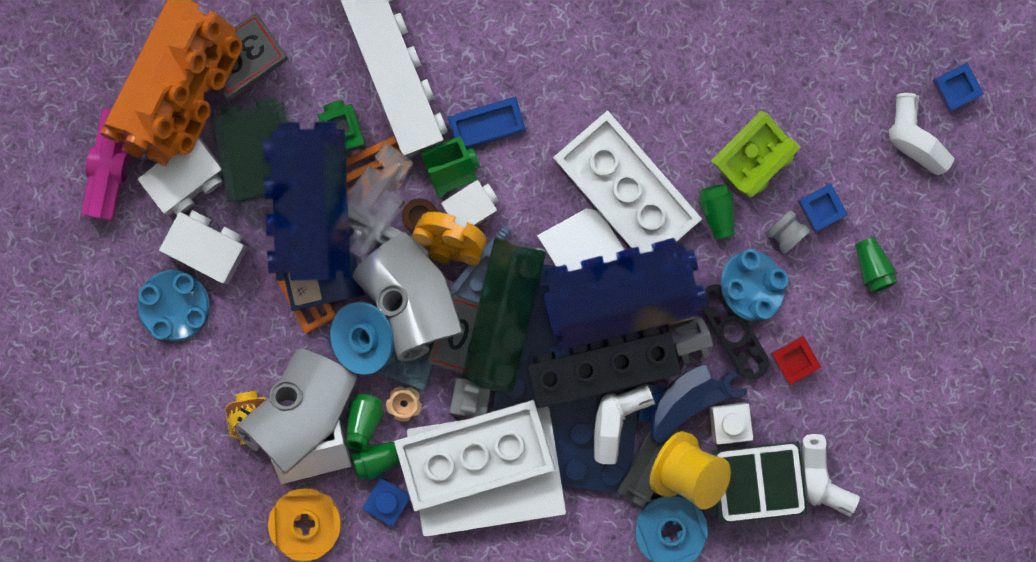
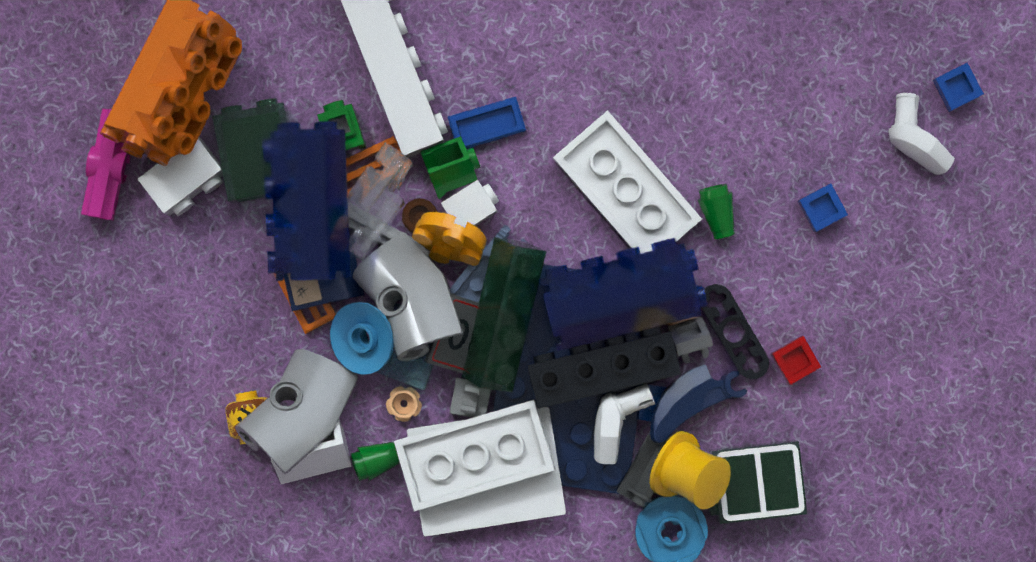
dark azure dish [137,270,210,341] -> none
white brick [159,210,248,285] -> none
dark grey piece [221,12,289,101] -> none
light orange plate [268,487,342,561] -> none
green cone [345,394,384,451] -> none
blue plate [362,477,410,527] -> none
white sticker [537,208,631,292] -> none
white brick [709,402,753,444] -> none
lime bracket [711,110,801,198] -> none
dark azure dish [721,249,788,321] -> none
light grey wheel [765,209,810,254] -> none
white arm [800,434,860,517] -> none
green cone [855,237,898,293] -> none

